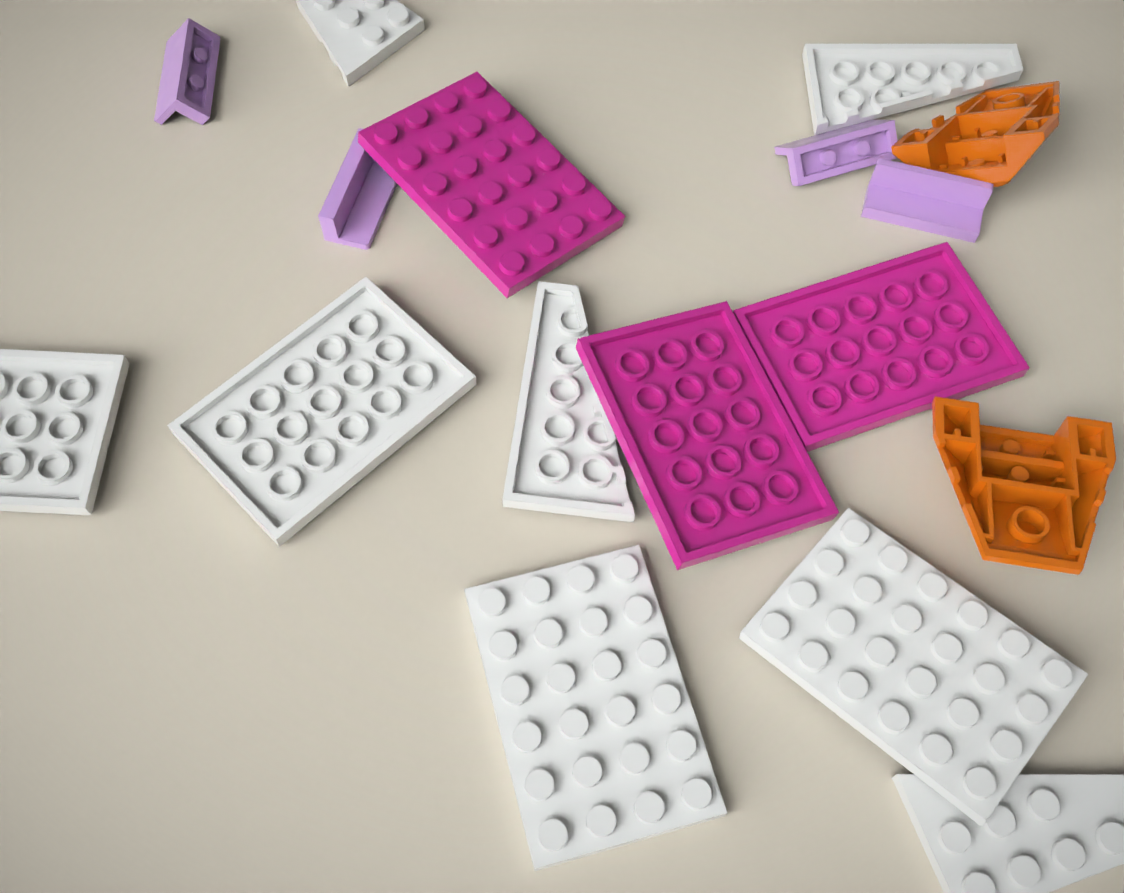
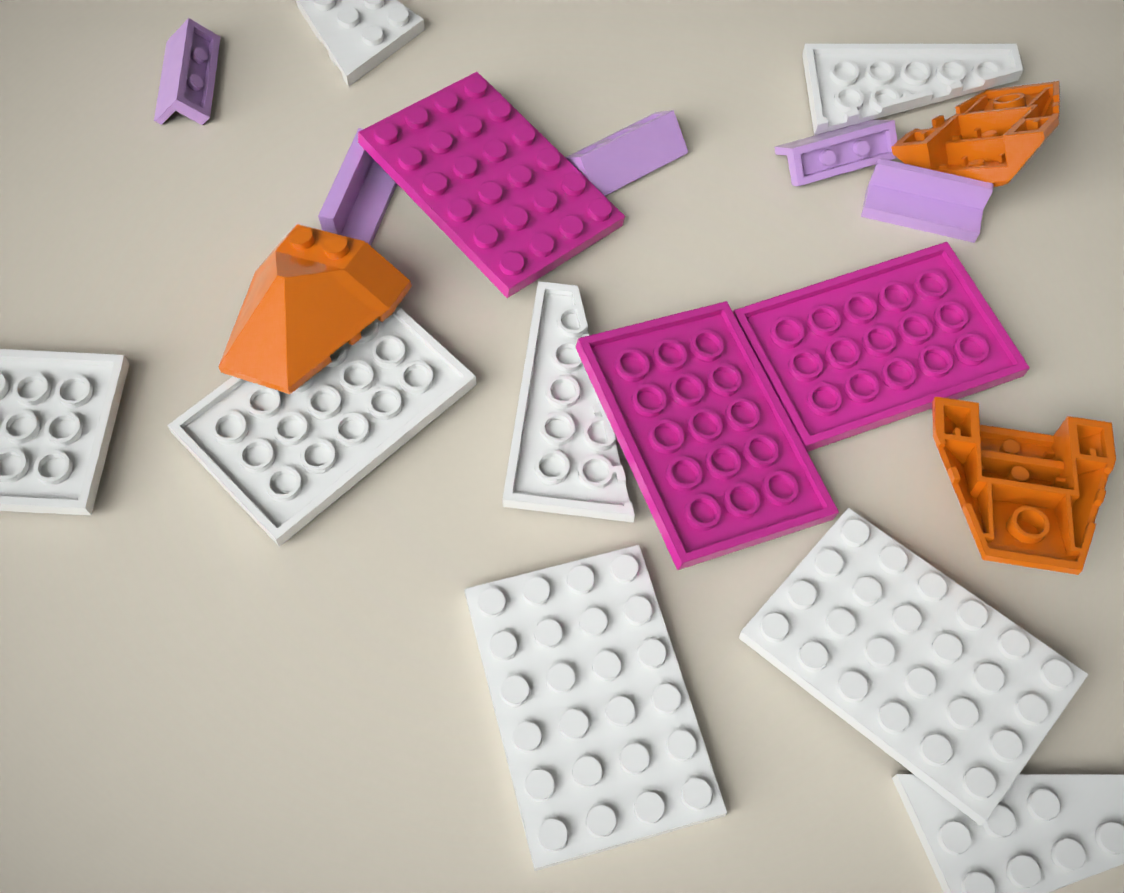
none -> orange wedge [218,224,412,394]
none -> lavender panel [565,110,688,196]

